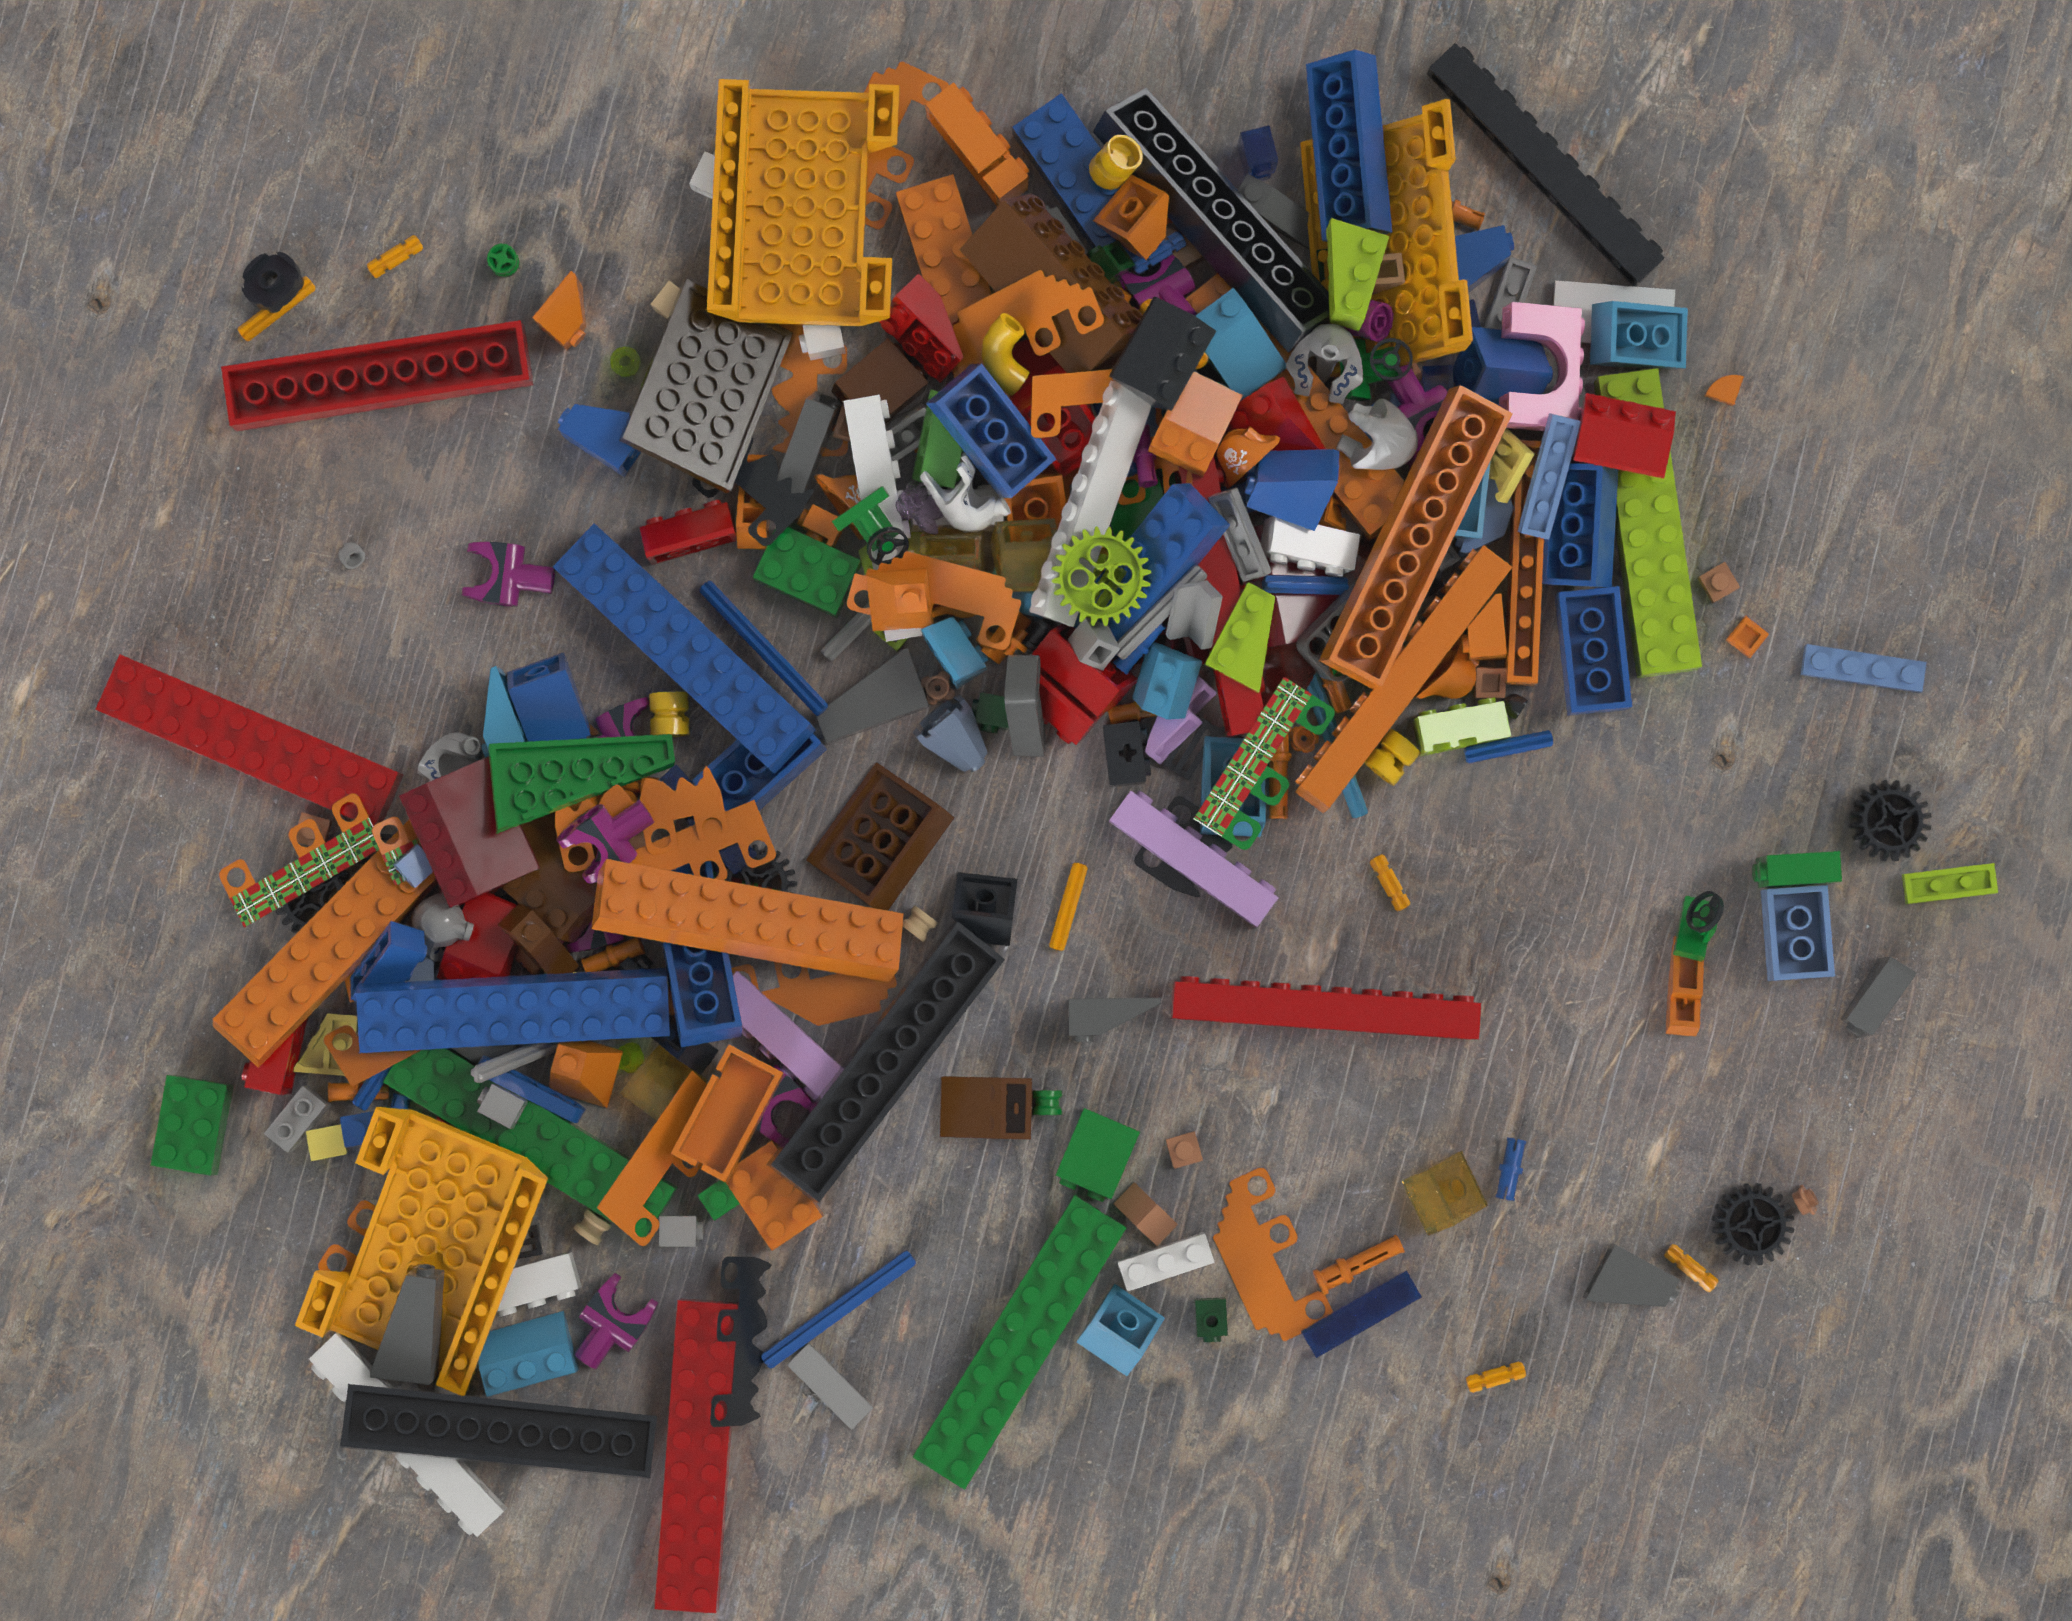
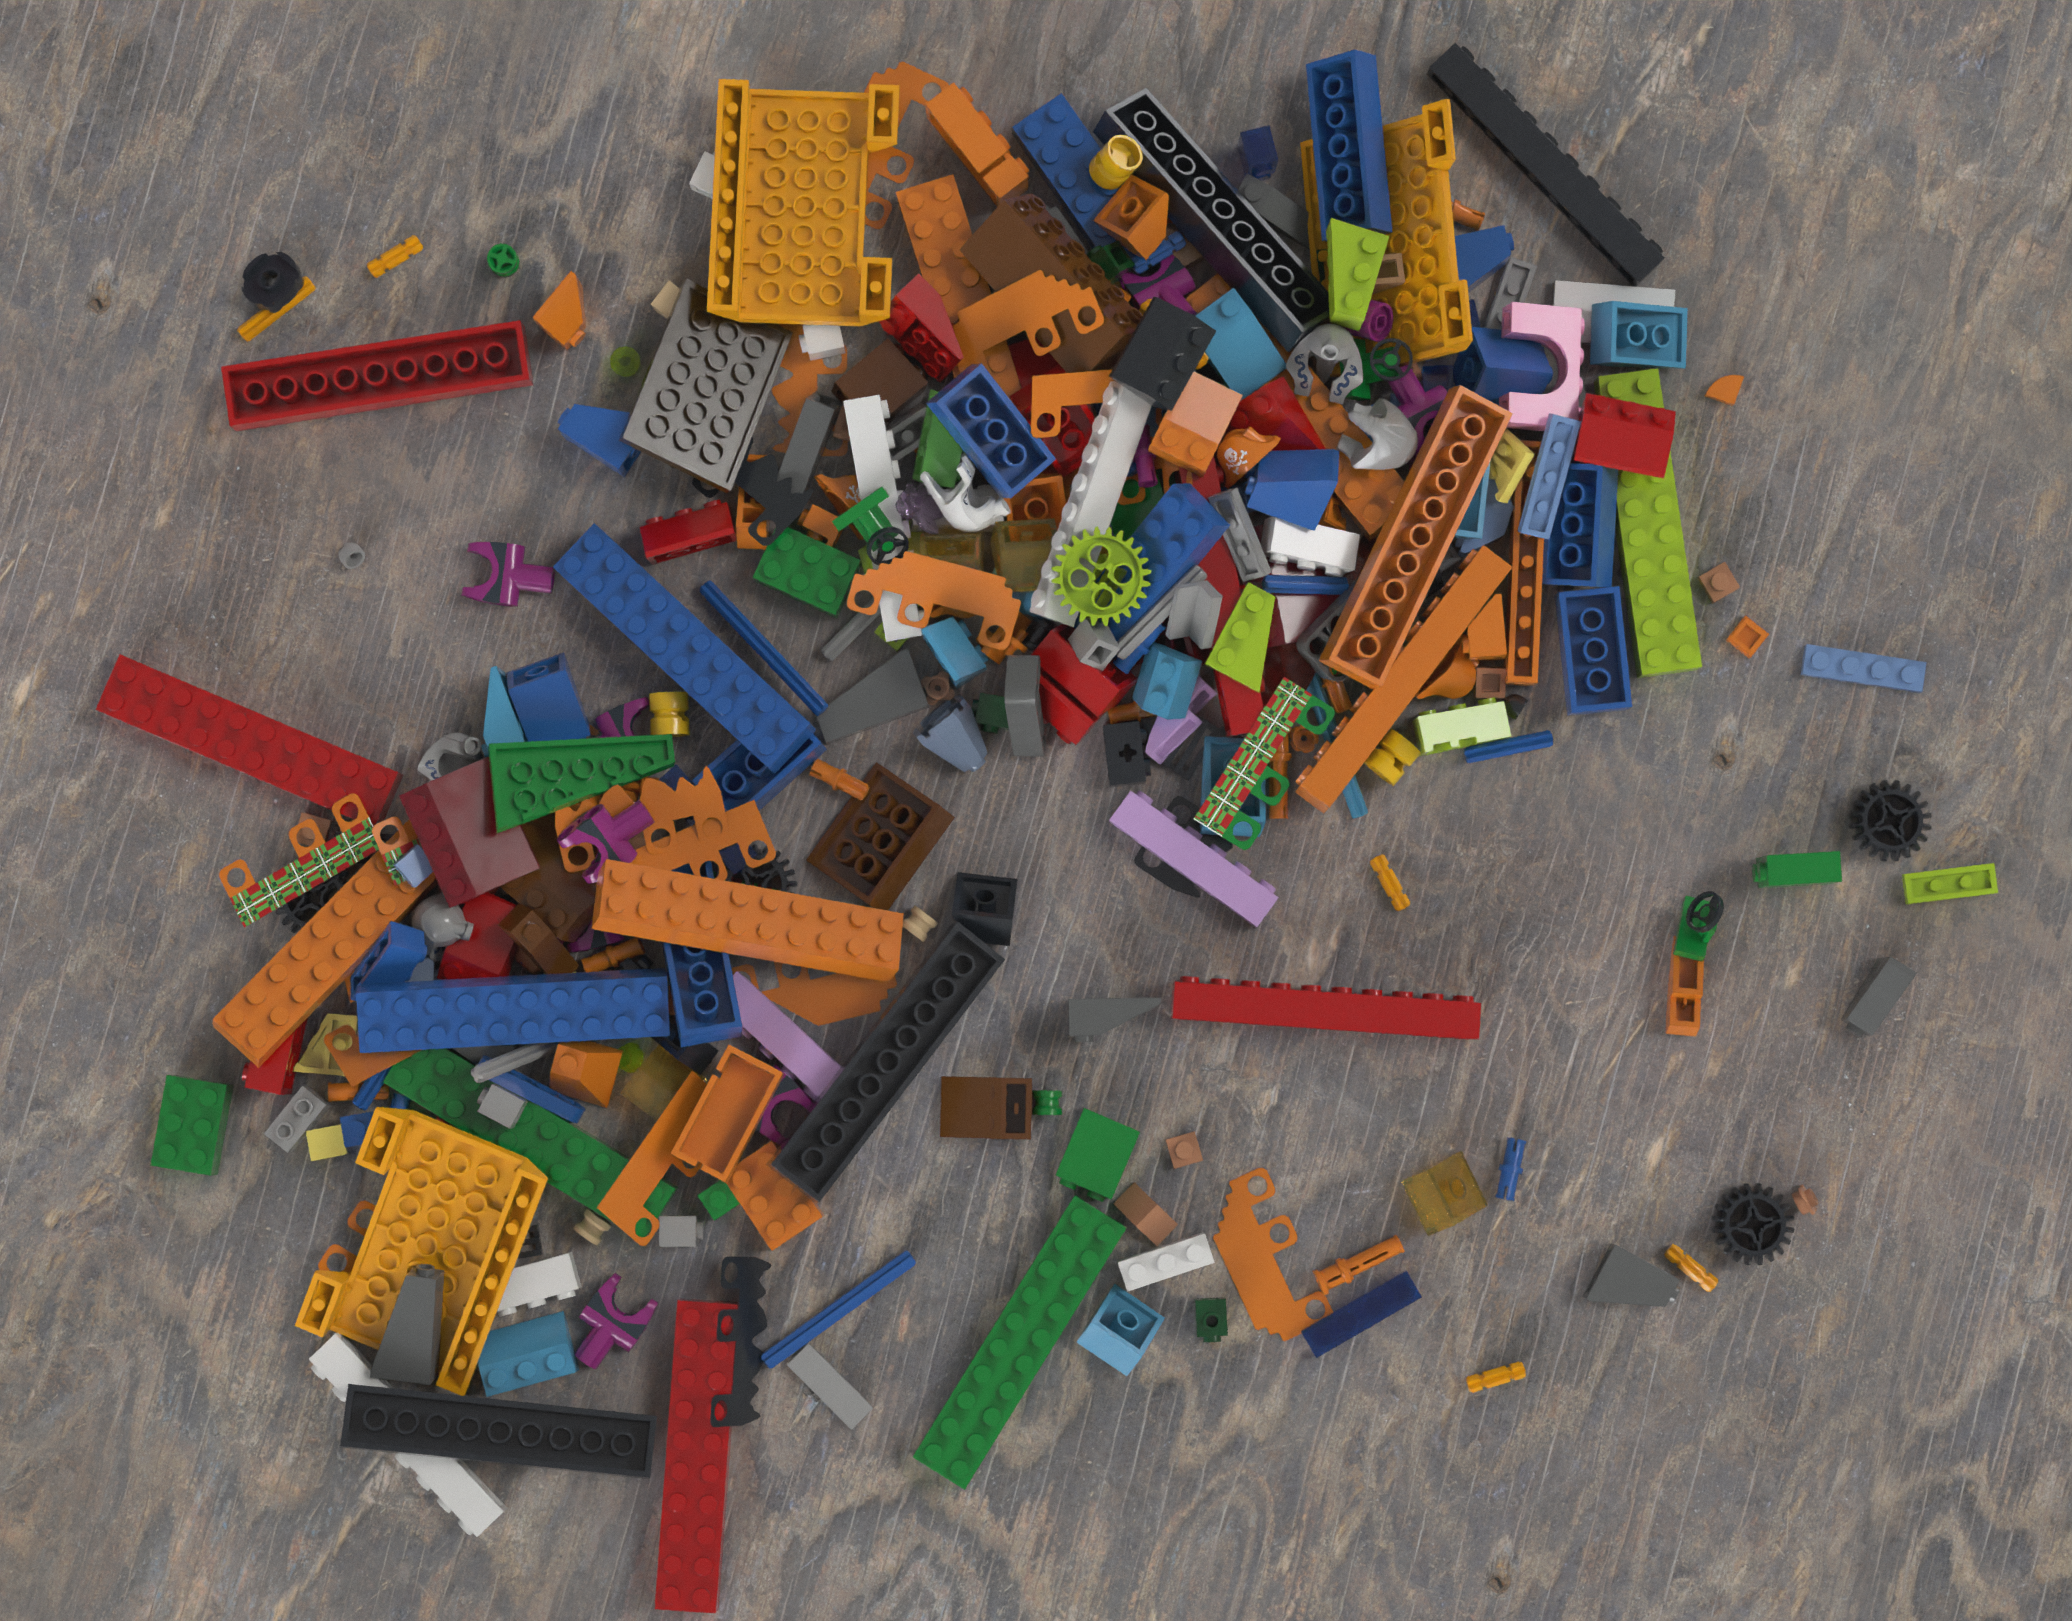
orange slope [866,569,933,631] -> none
yellow cylinder [982,313,1029,396] -> none
light orange axle [1049,862,1088,951] -> none
medium blue brick [1760,885,1835,981] -> none
none -> orange axle [810,758,869,800]

